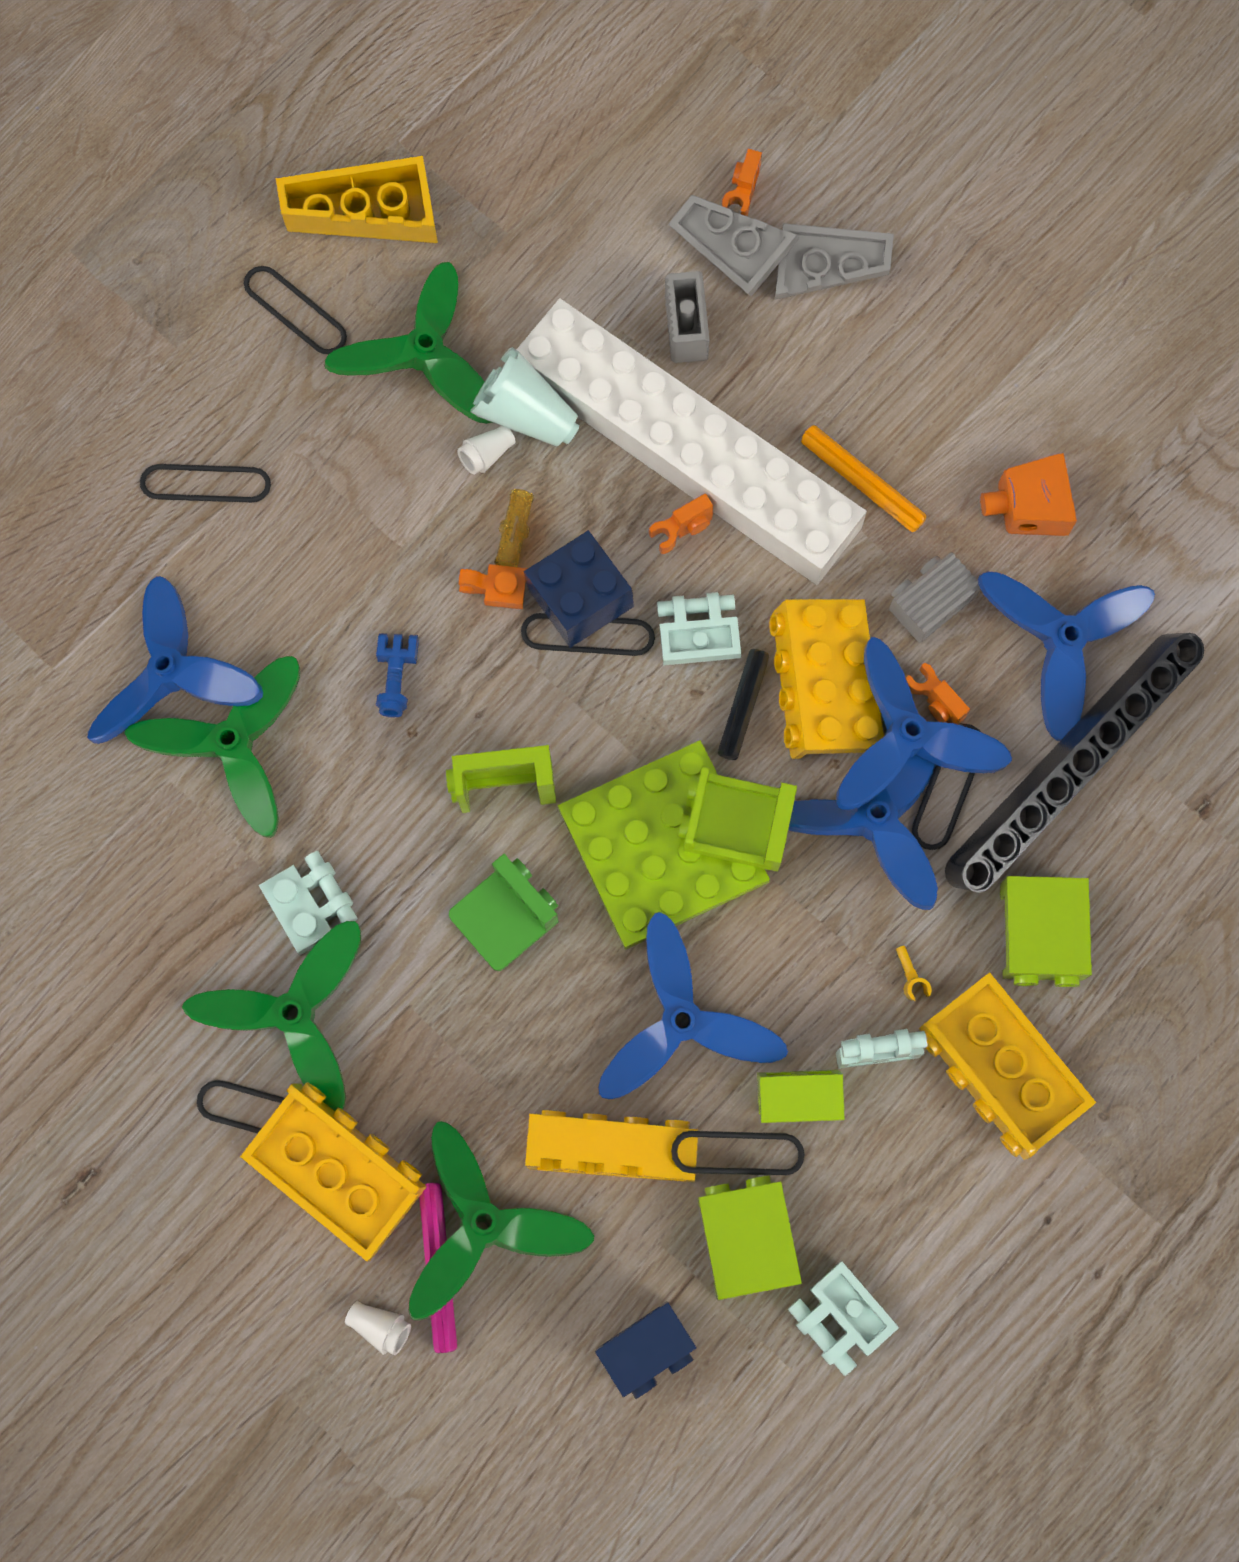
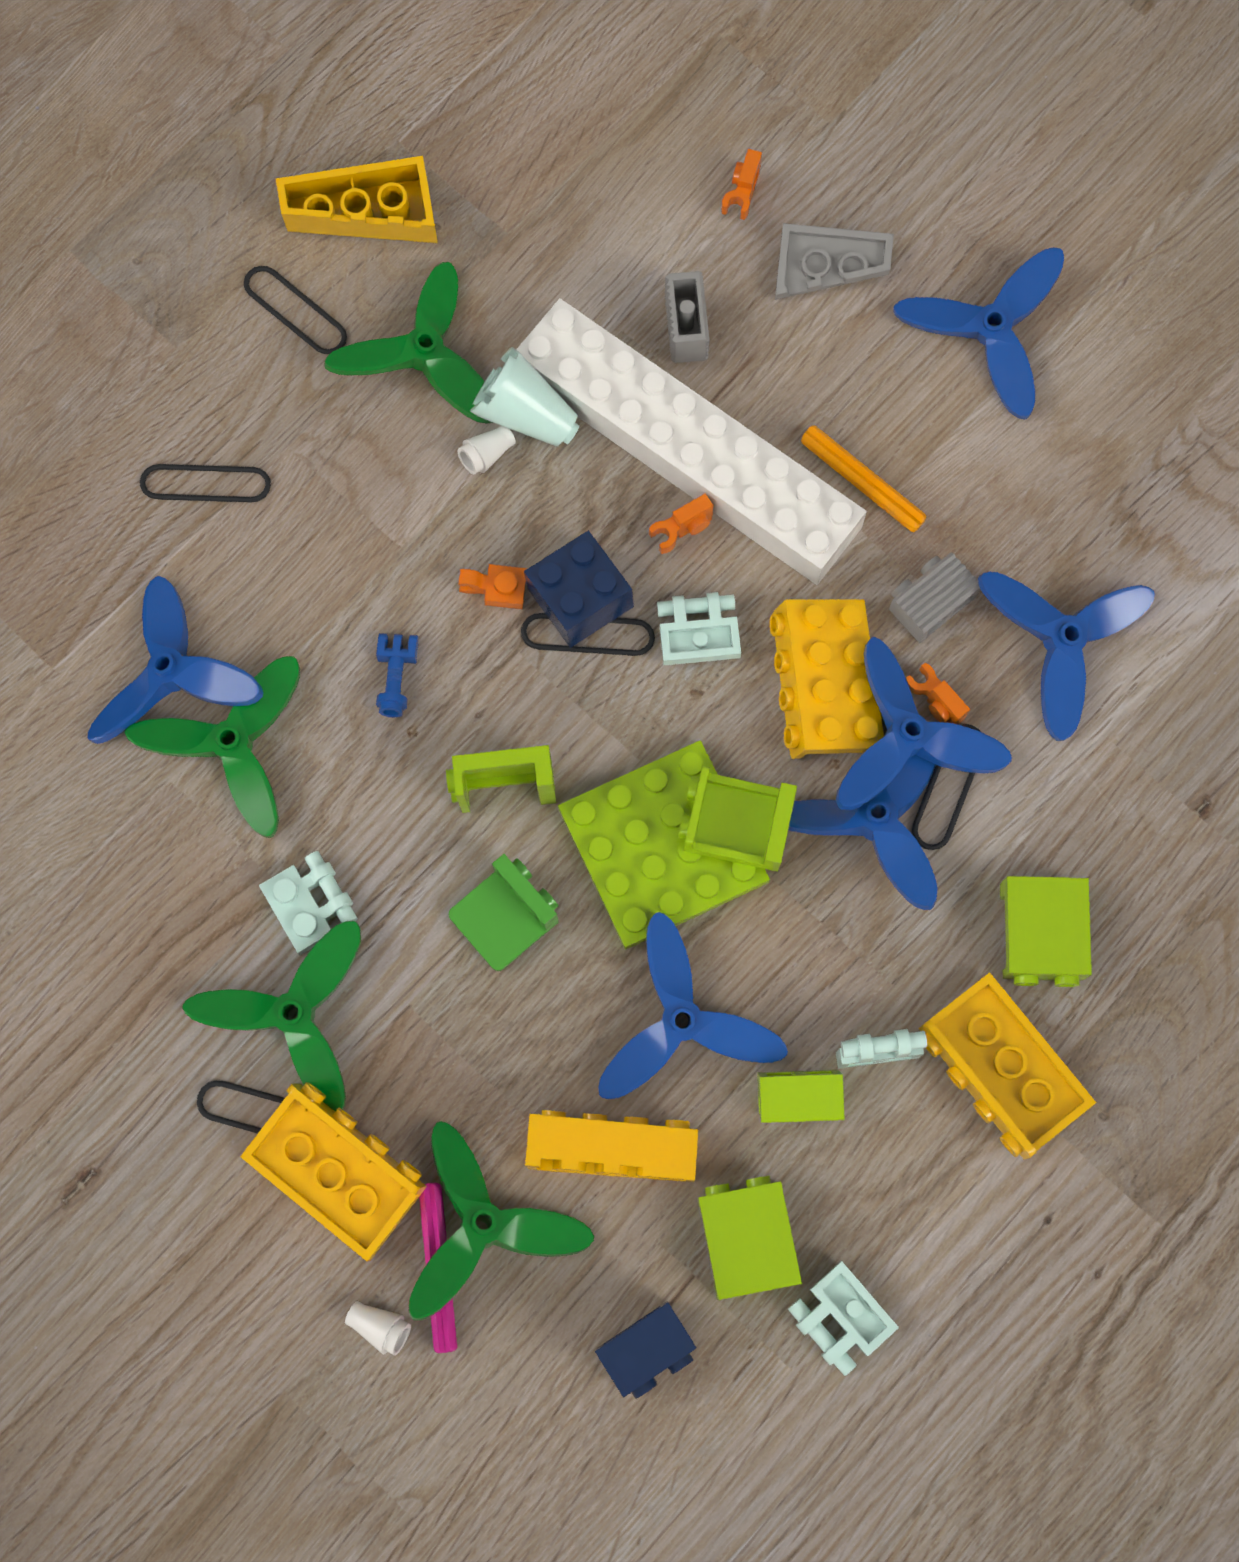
clear yellow pin [494,489,534,567] -> none
light grey wing [669,195,800,297] -> none
black piece [671,1131,805,1176] -> none
black axle [718,649,769,760] -> none
yellow hand [896,946,932,1001] -> none
black beam [945,632,1205,893] -> none
orange torso [980,453,1077,536] -> none
none -> blue piece [893,247,1064,420]

